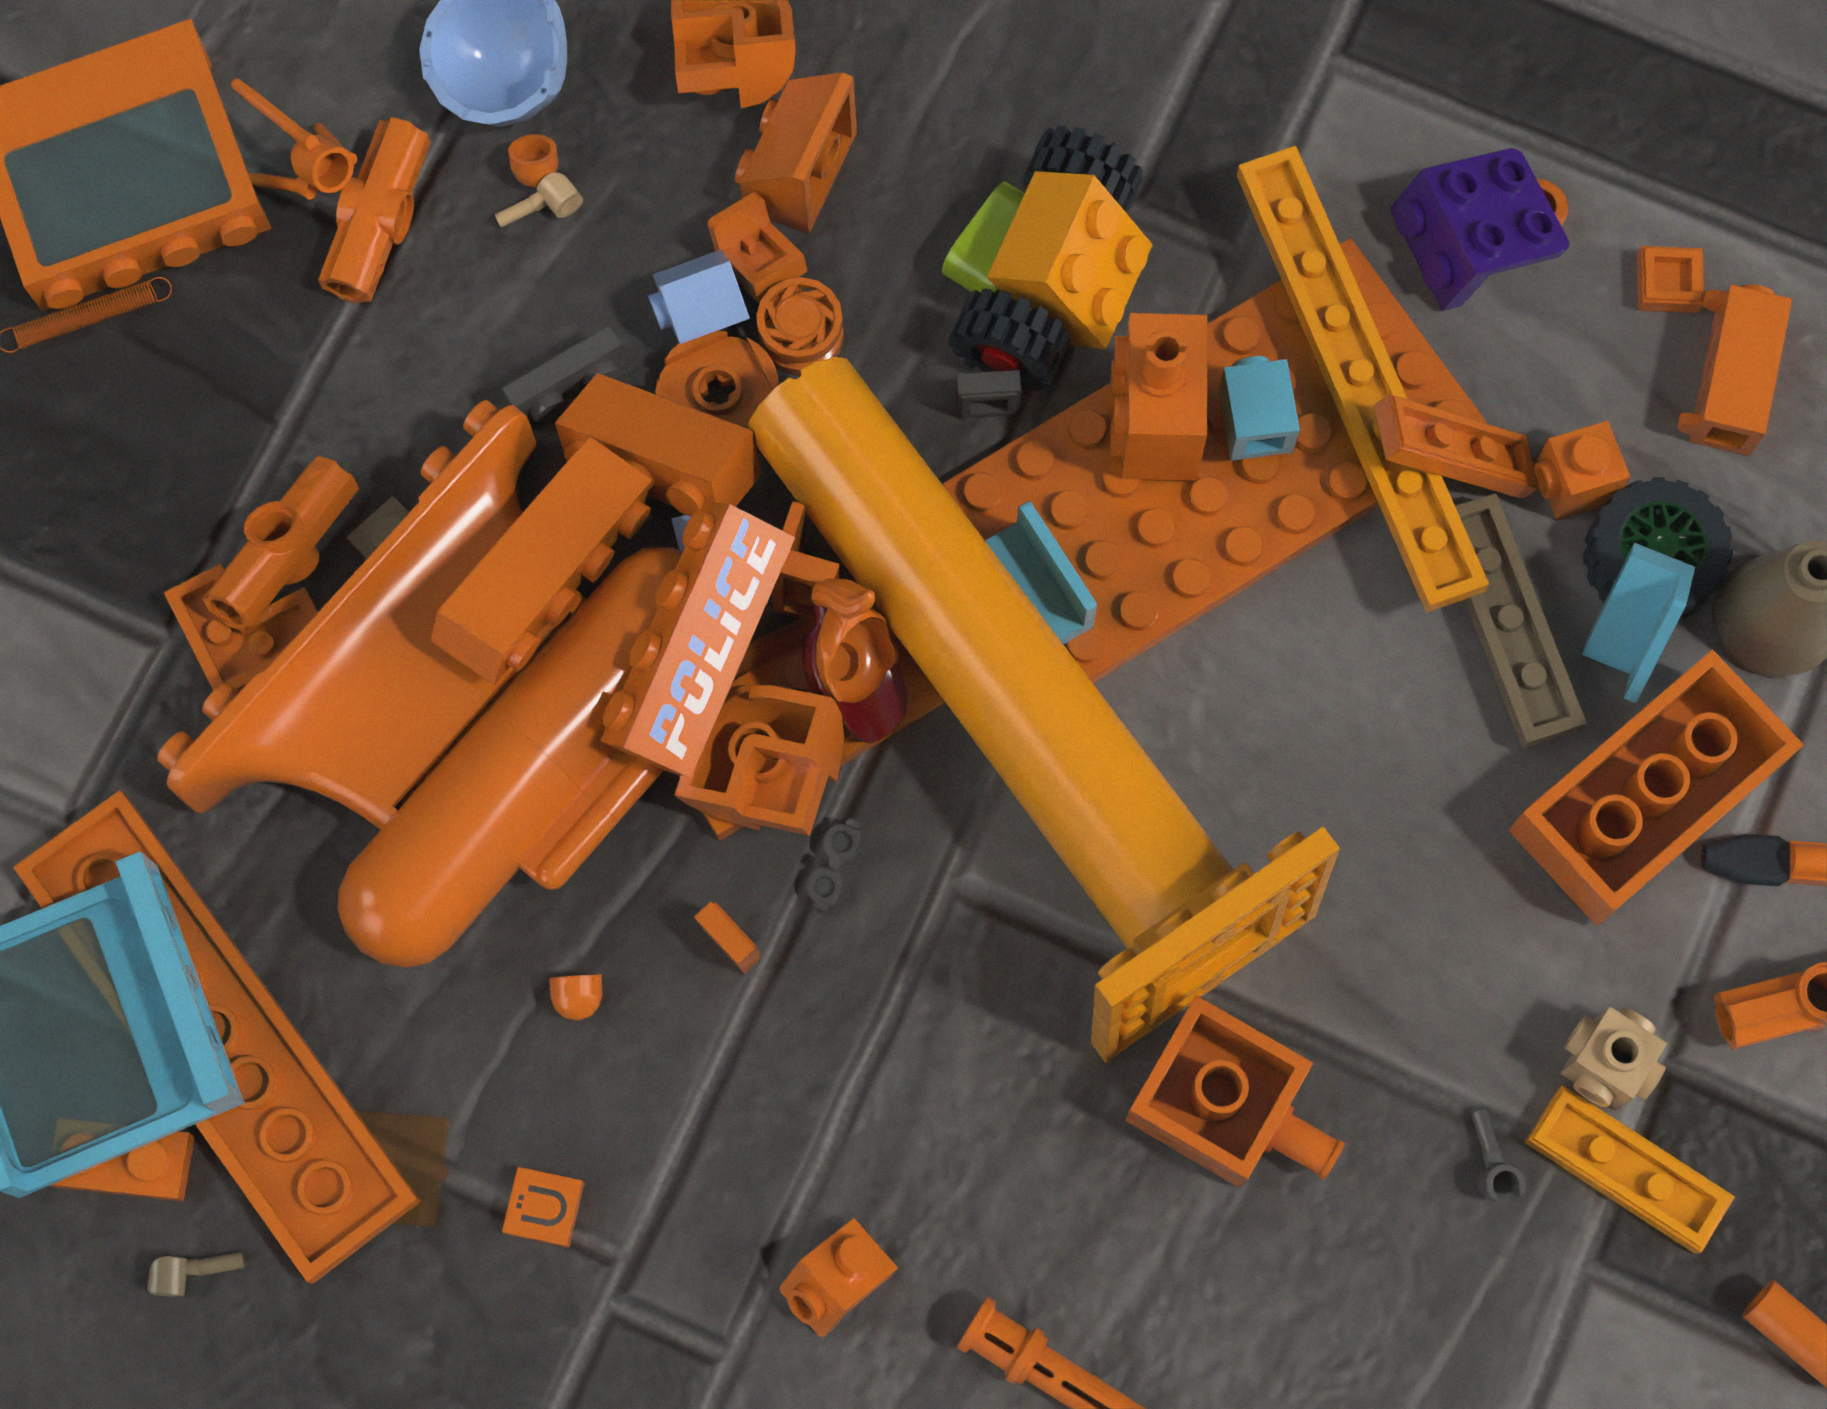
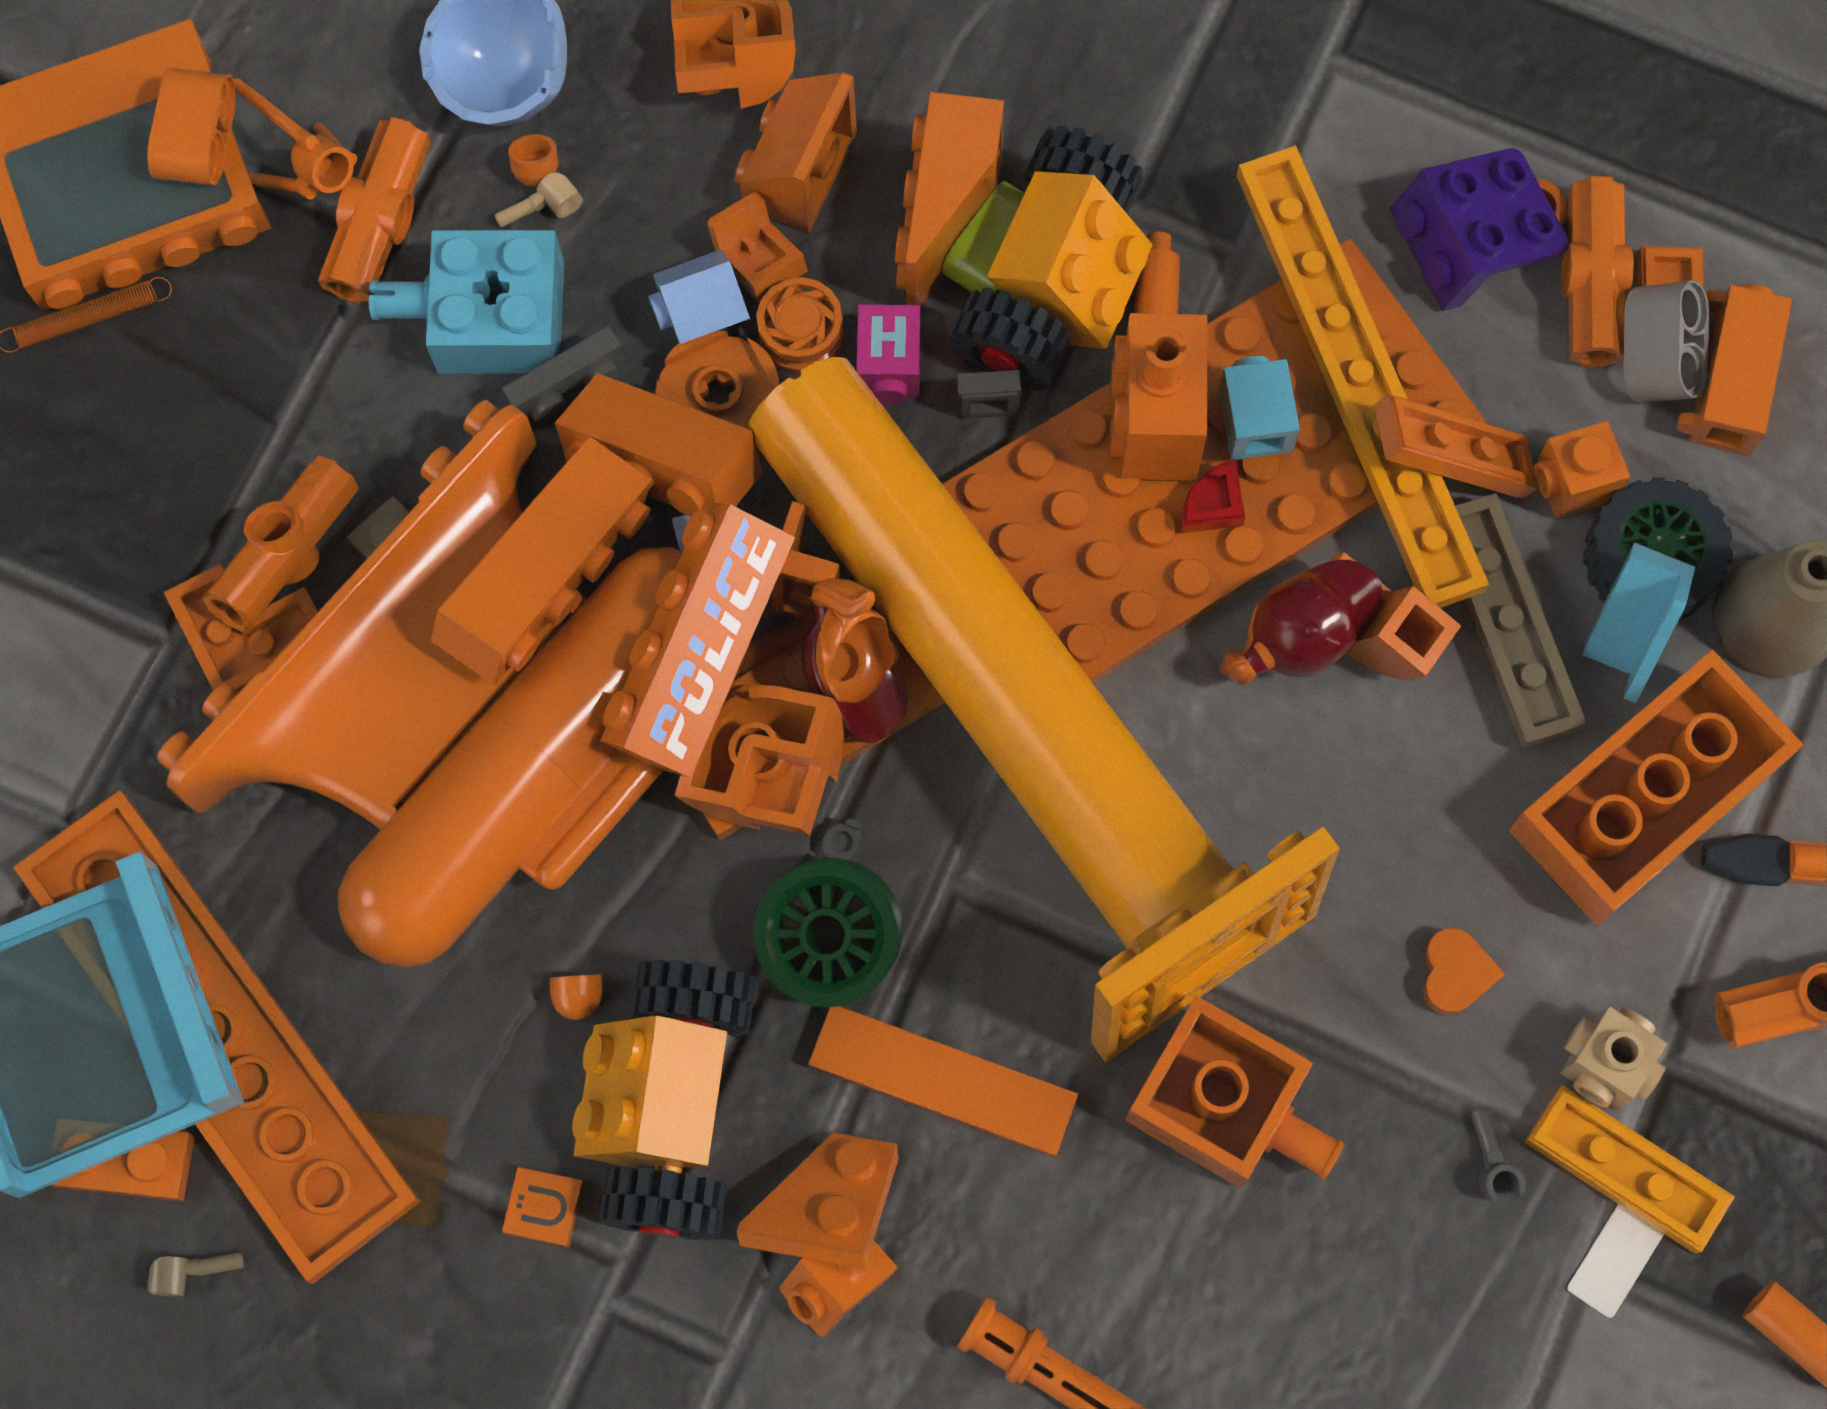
orange tile [694,901,761,974] -> none
medium azure panel [985,501,1097,645] -> none
none -> orange beam [147,68,236,186]
none -> medium azure brick [369,230,564,374]
none -> brick [572,959,757,1240]
none -> orange wing [737,1132,899,1269]
none -> dark green wheel [753,857,903,1007]
none -> orange tile [808,1006,1078,1159]
none -> dark pink brick [857,304,921,404]
none -> orange slope [895,92,1004,308]
none -> orange cylinder [1134,231,1181,314]
none -> red tile [1180,460,1245,533]
none -> dark red hair [1220,559,1382,686]
none -> orange brick [1331,552,1461,680]
none -> orange tile [1423,928,1506,1016]
none -> orange piece [1560,176,1634,368]
none -> white sticker [1567,1204,1664,1318]
none -> light grey beam [1623,280,1709,403]

